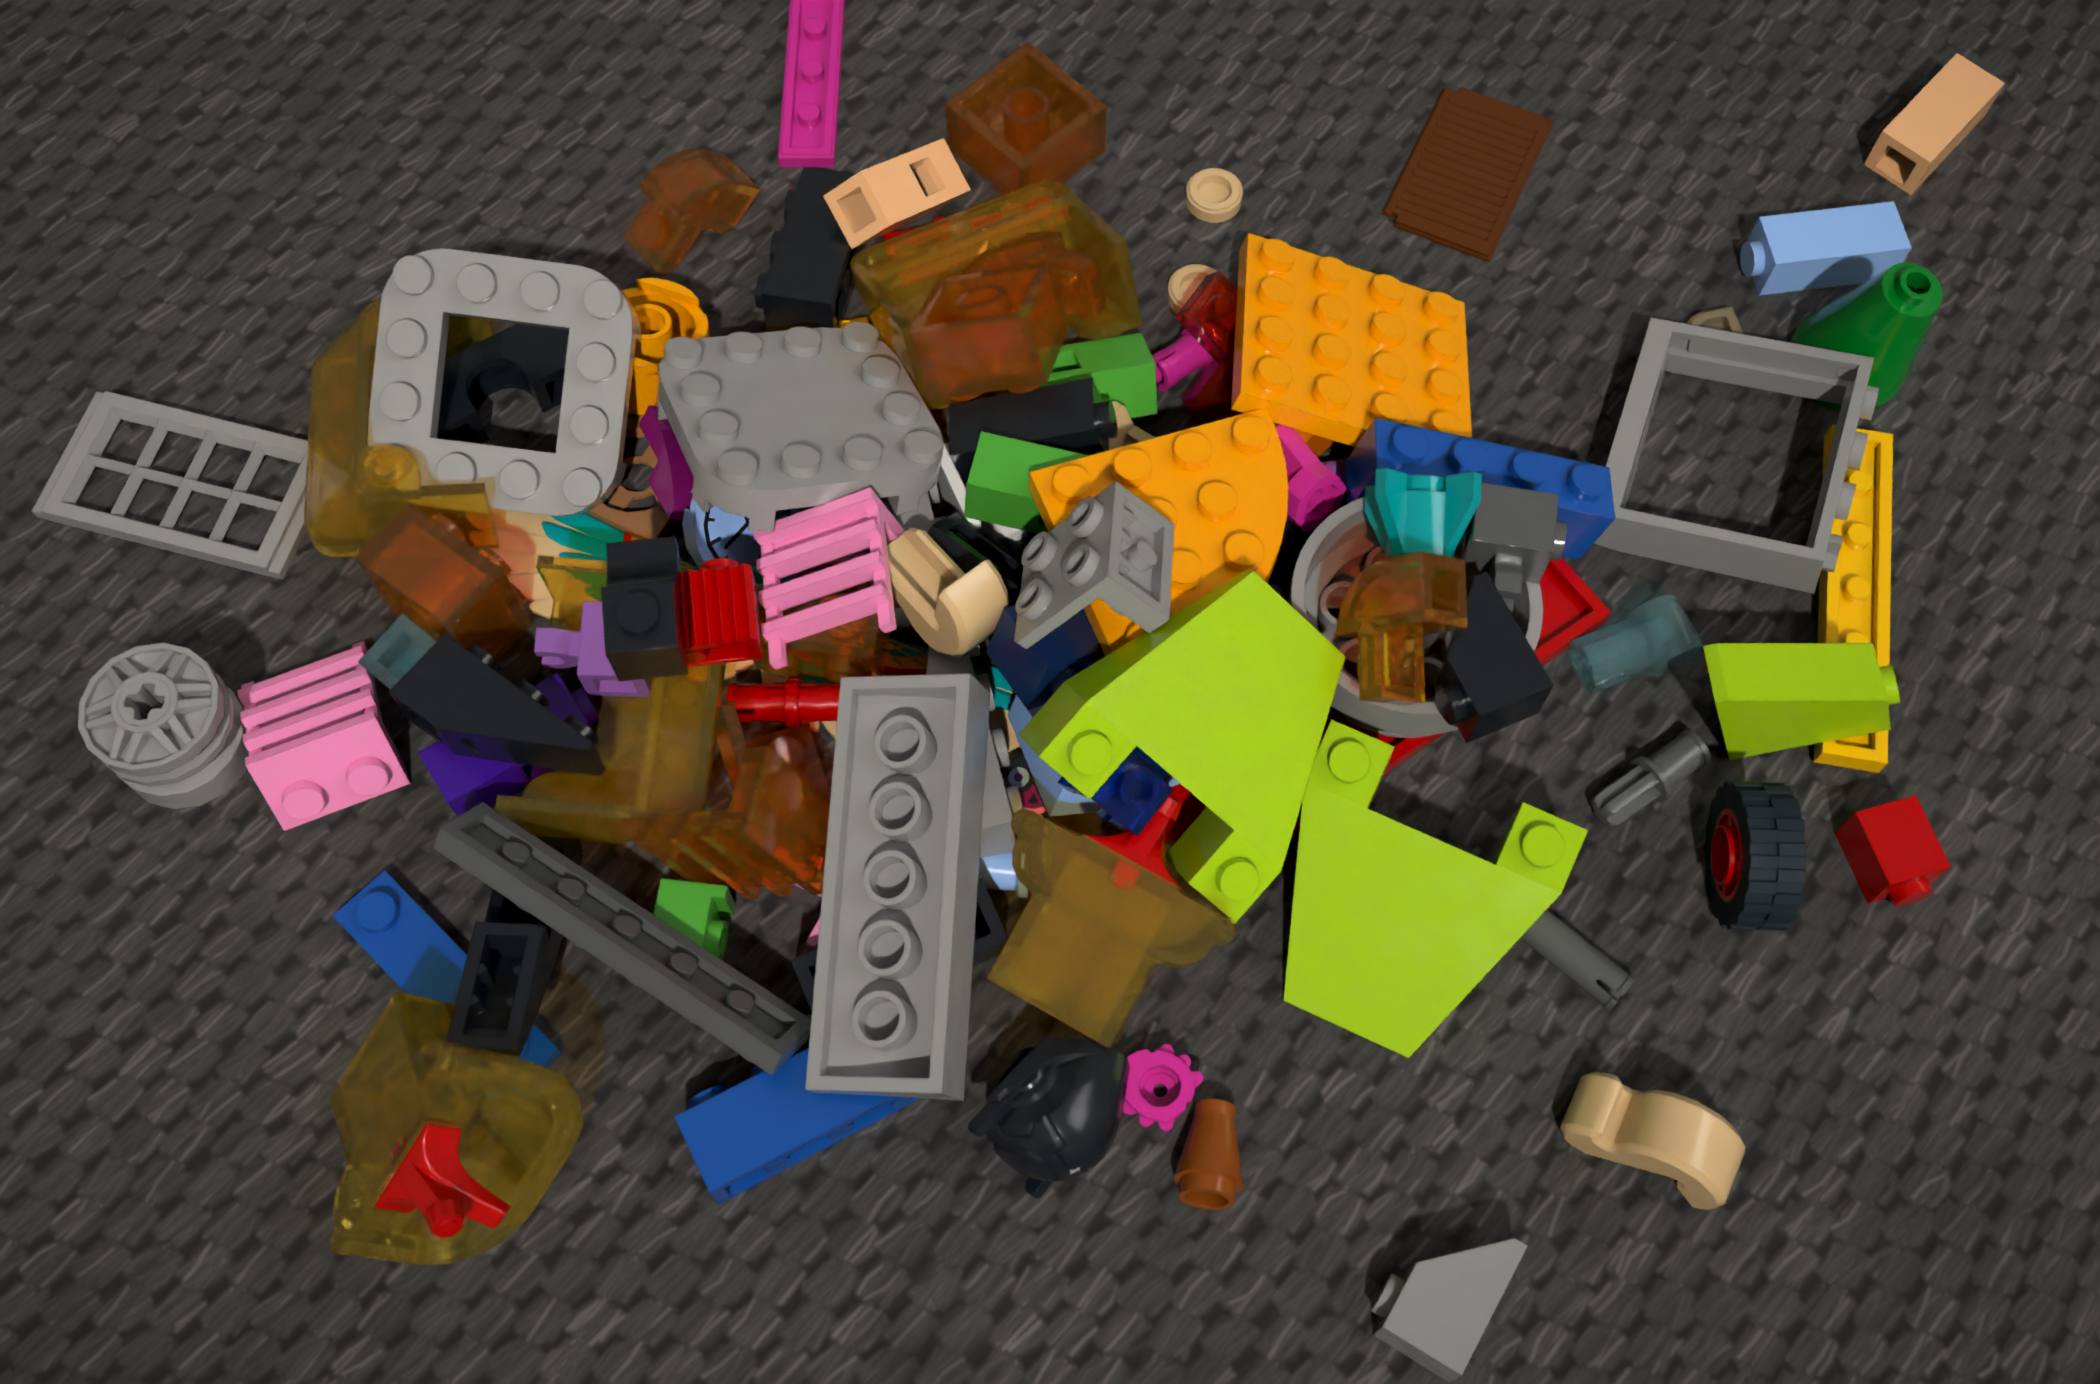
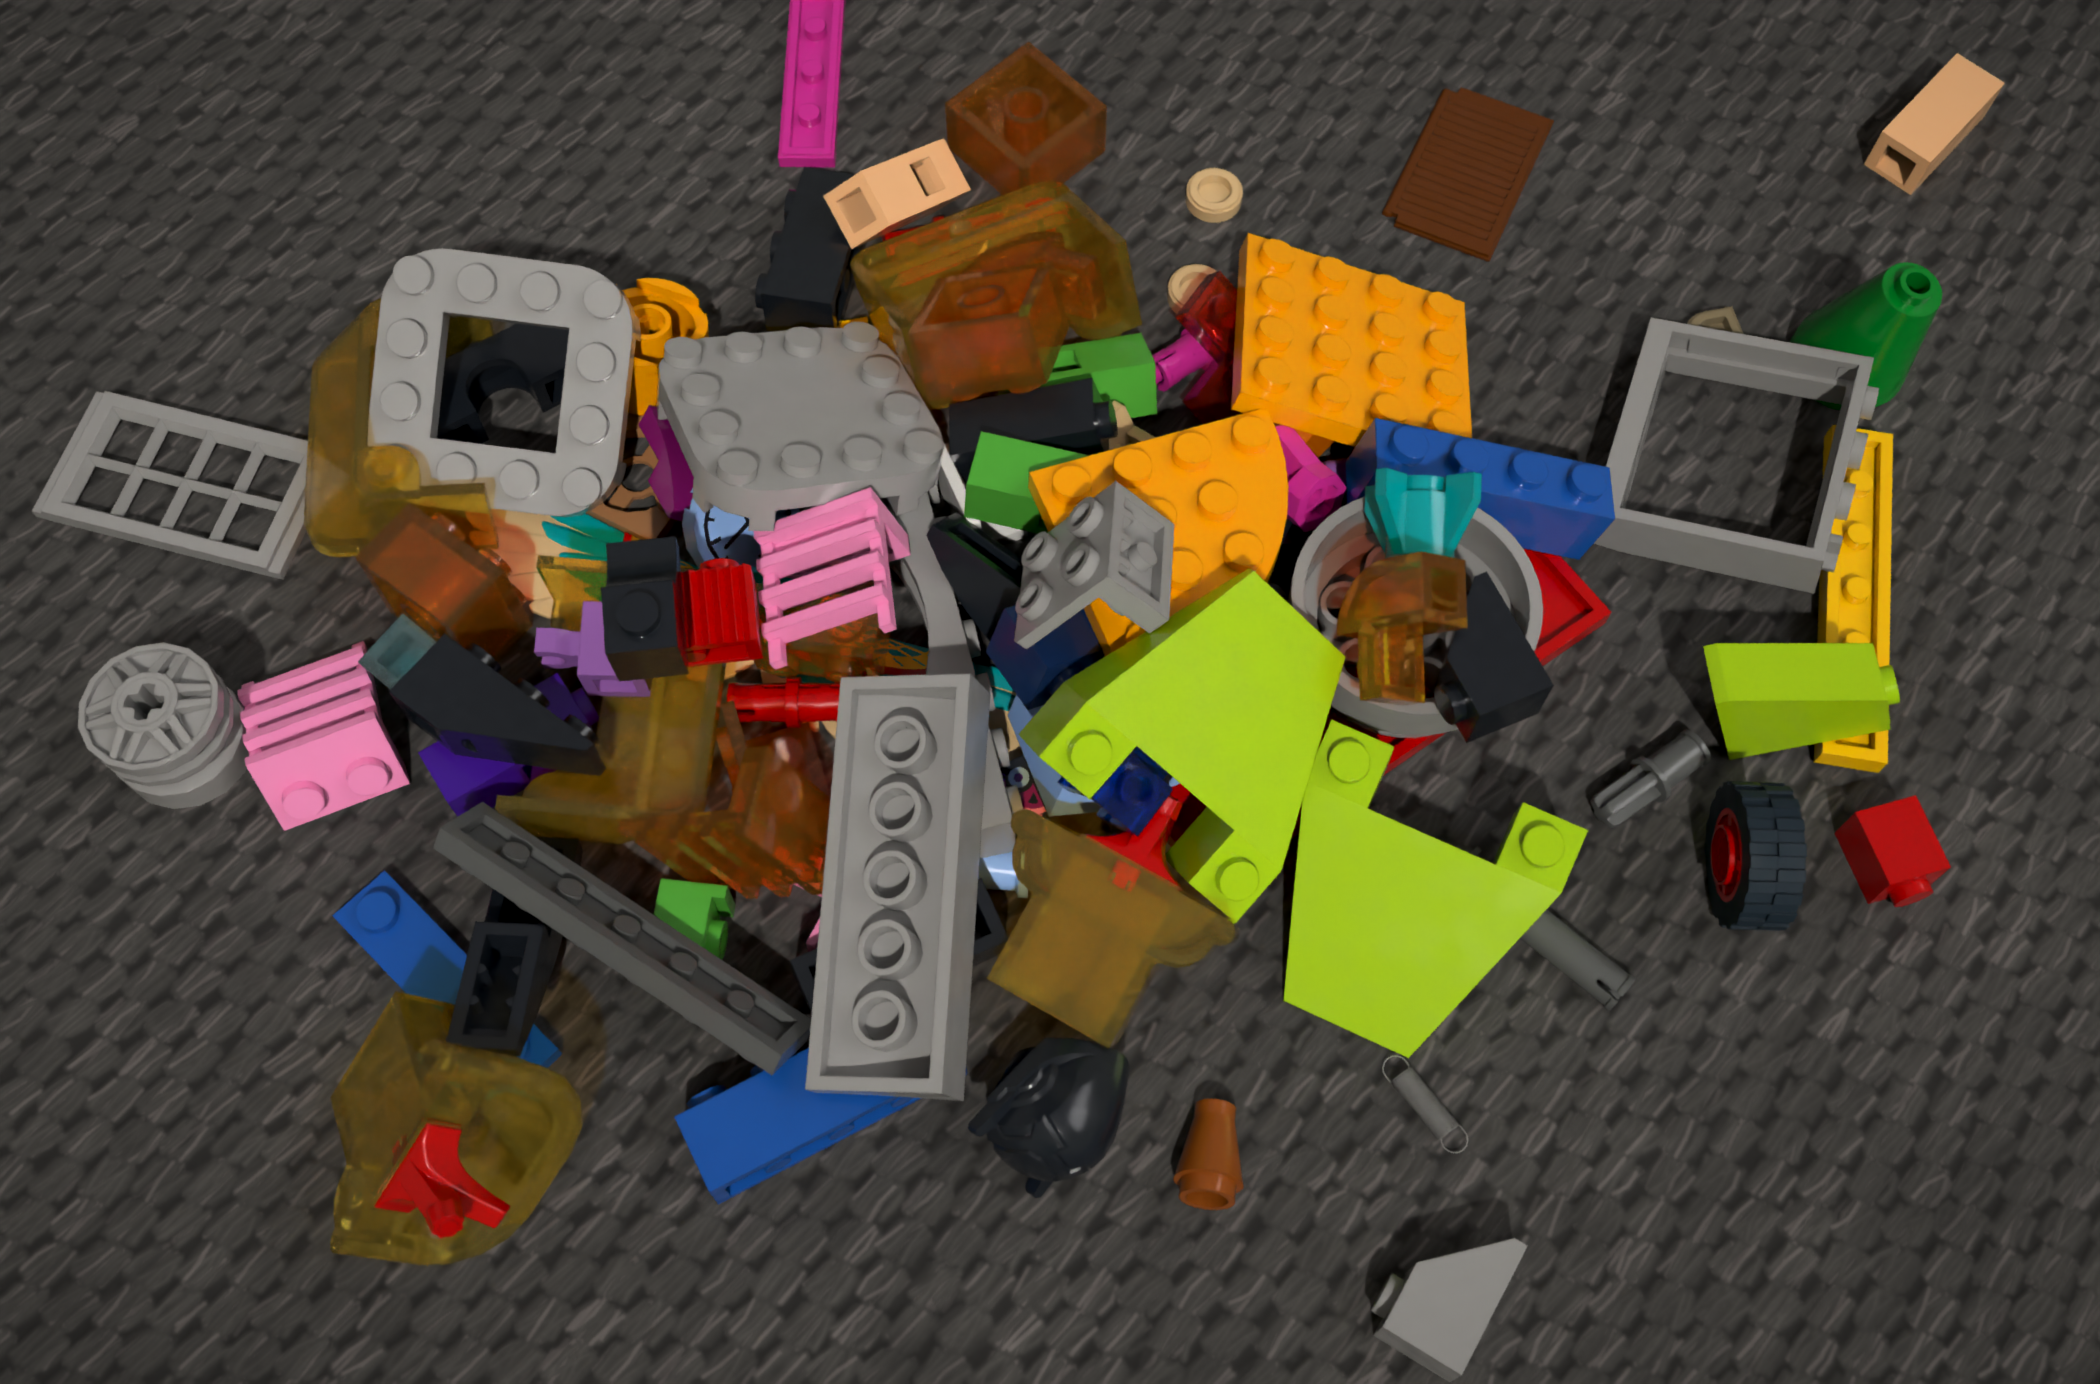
clear orange brick [624,148,760,274] -> none
tan animal [870,528,1009,658] -> none
dark pink animal [1123,1044,1203,1131] -> none
dark grey brick [1460,483,1567,613] -> none
tan animal [1560,1072,1746,1210] -> none
clear light blue piece [1566,594,1705,695] -> none
light blue brick [1740,201,1912,295] -> none
none -> light grey piece [1382,1055,1468,1153]

